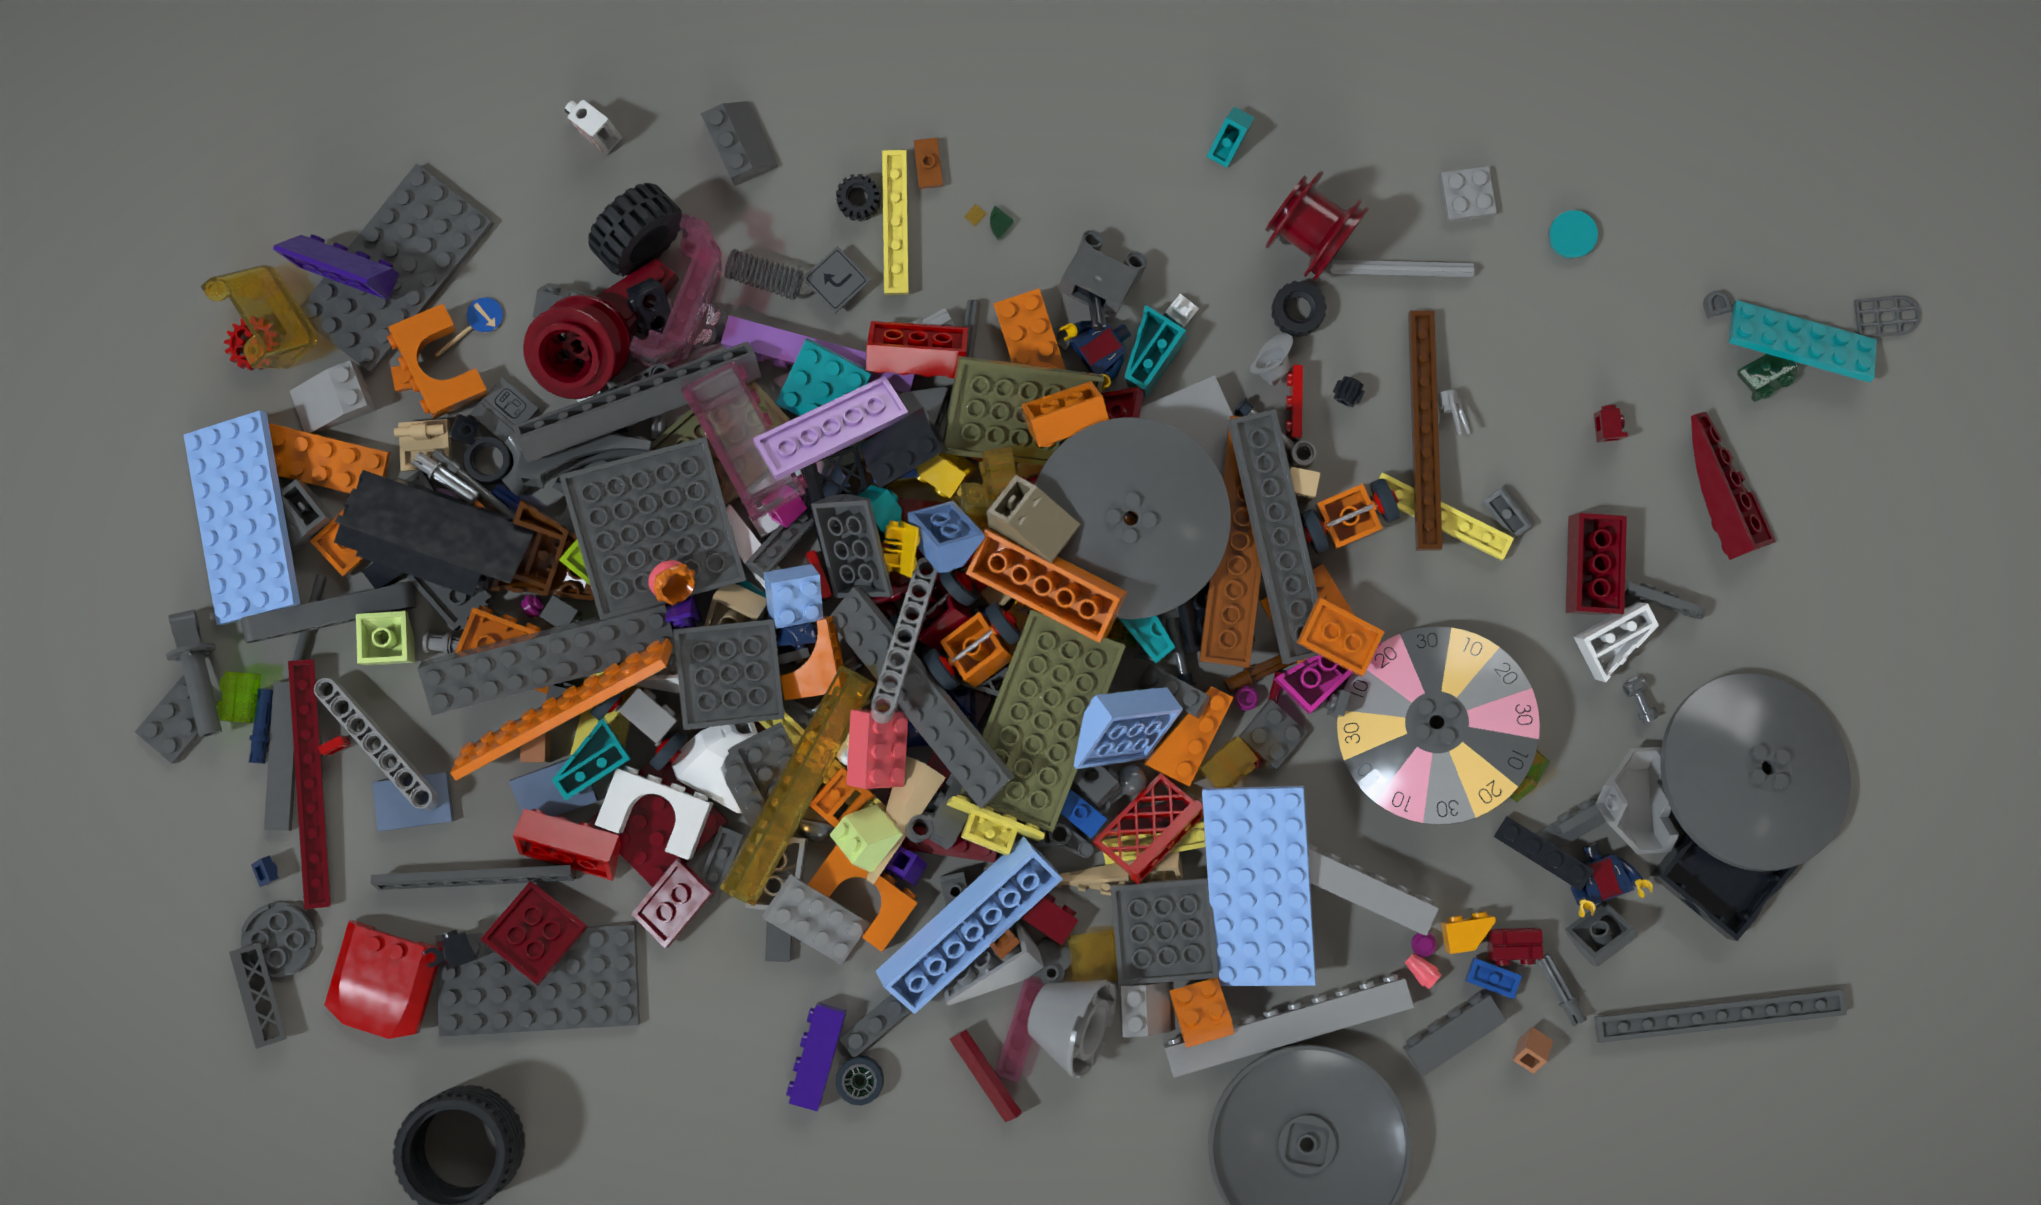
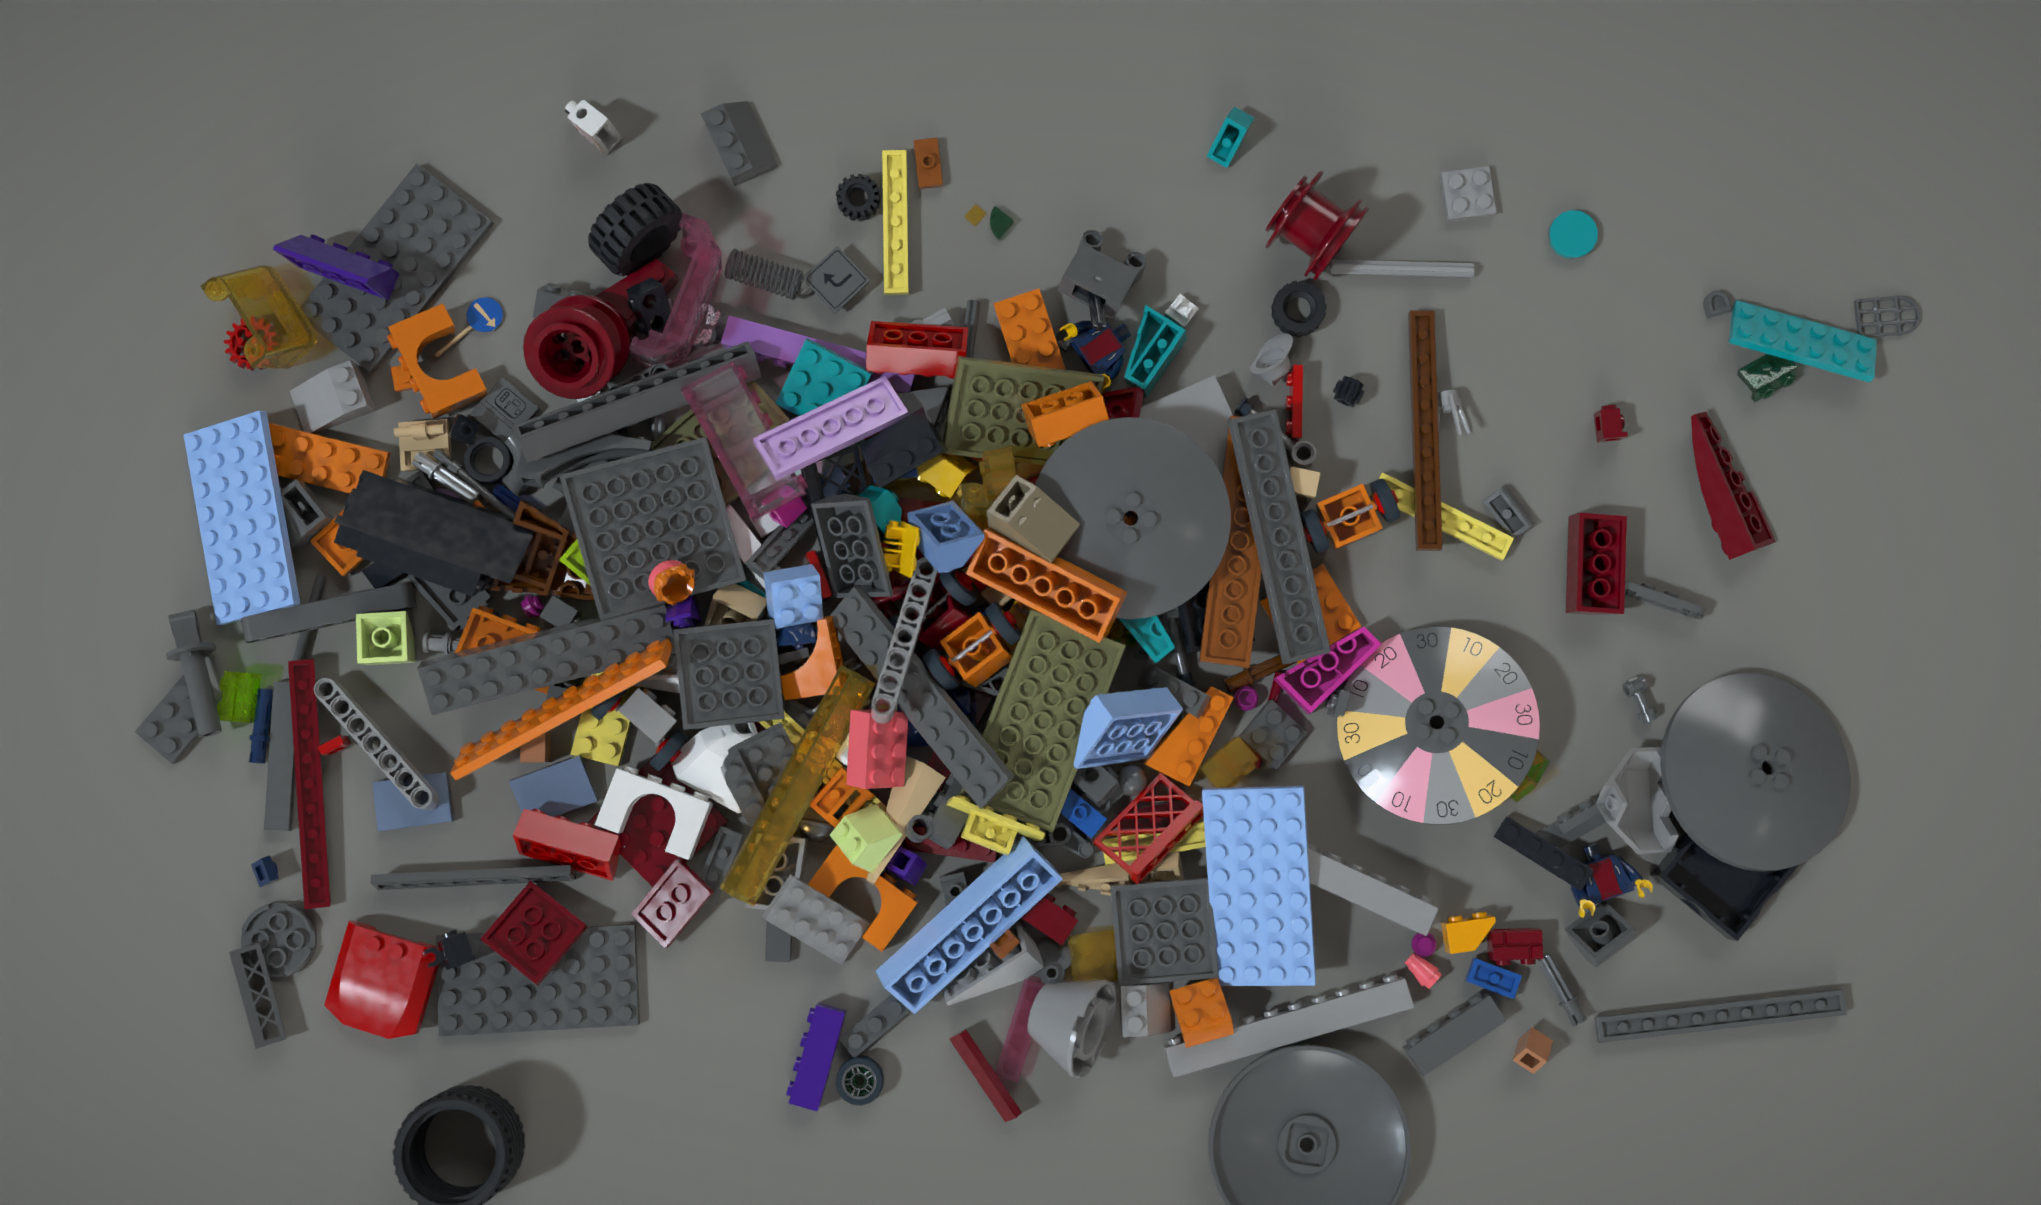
teal wedge [552,717,631,801] -> none
orange plate [1297,598,1385,676] -> none
white wedge [1574,602,1659,682] -> none

